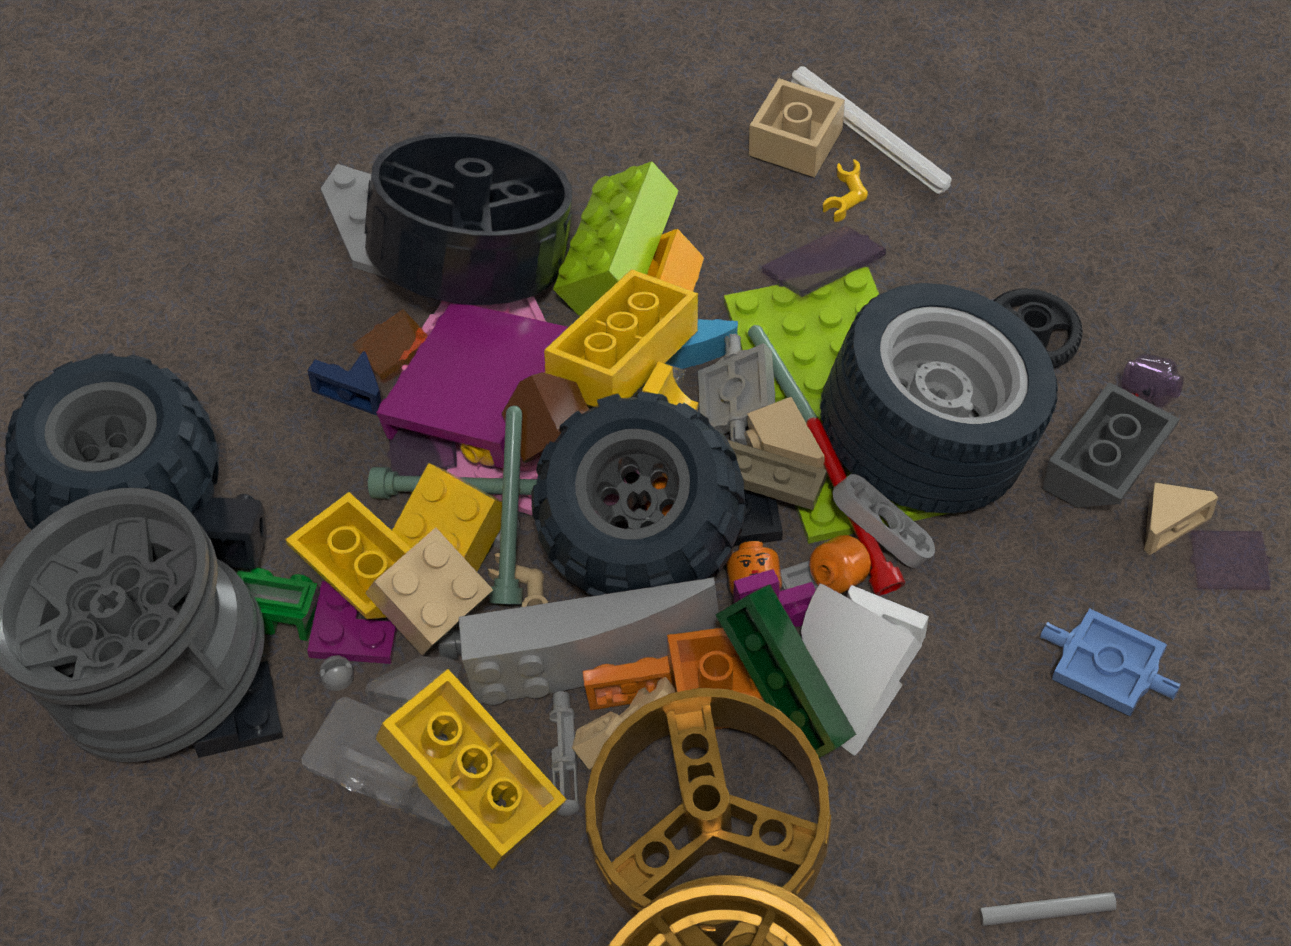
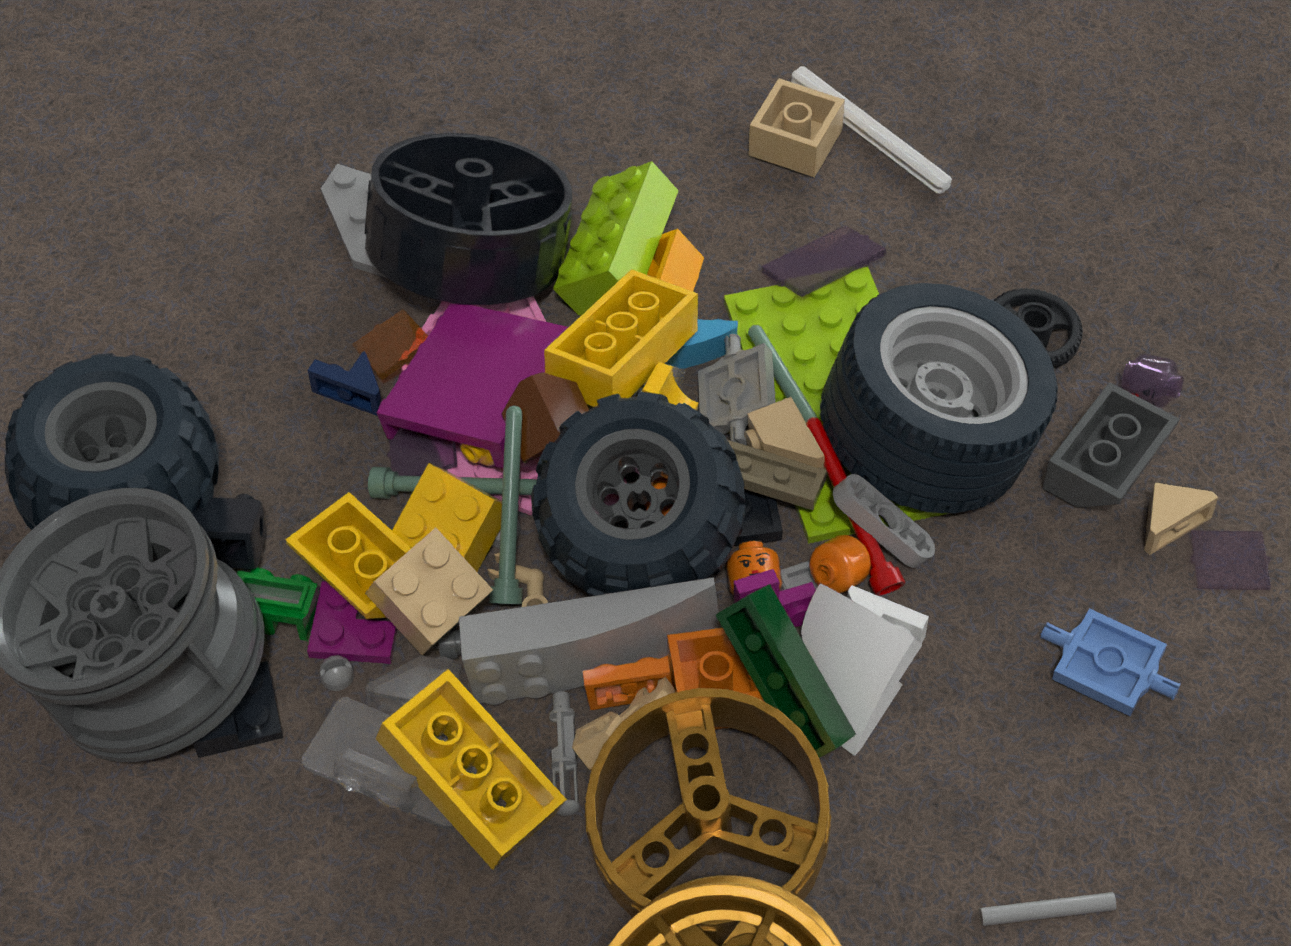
yellow arm [823,159,868,222] -> none

